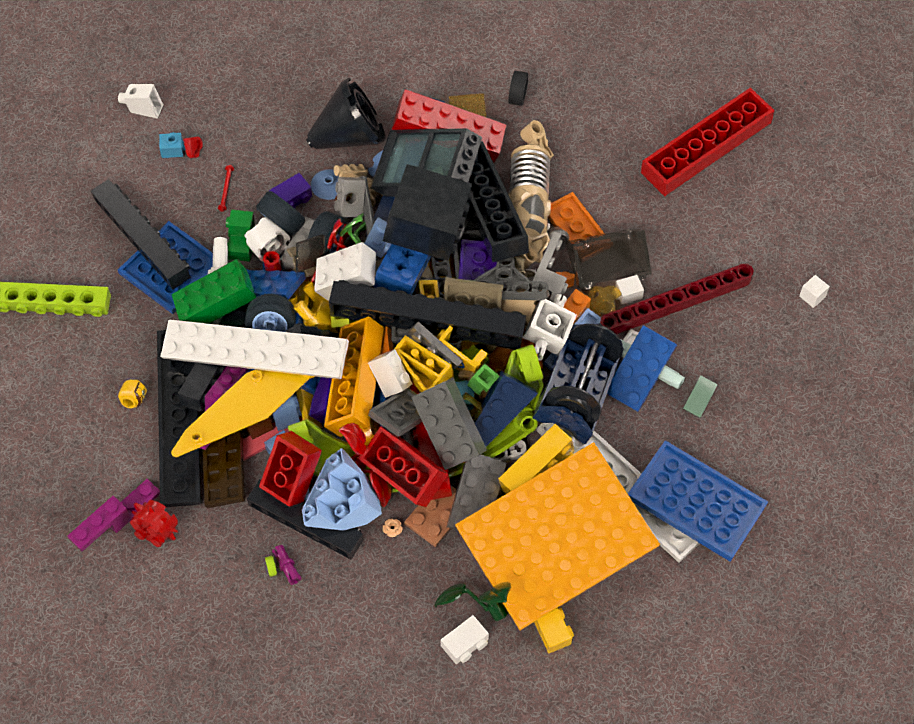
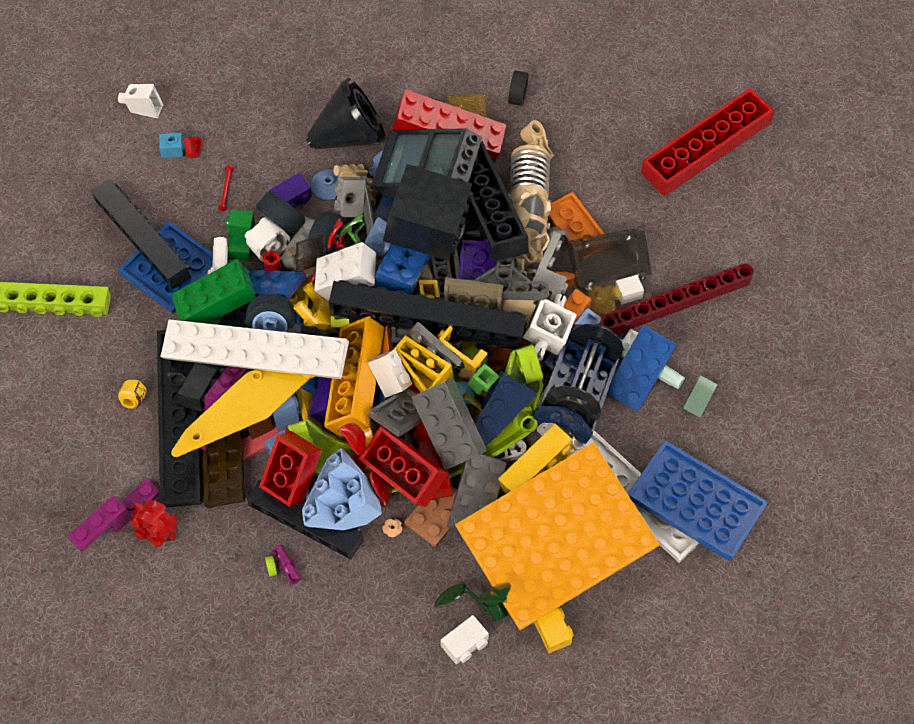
white brick [800,275,830,308] -> none

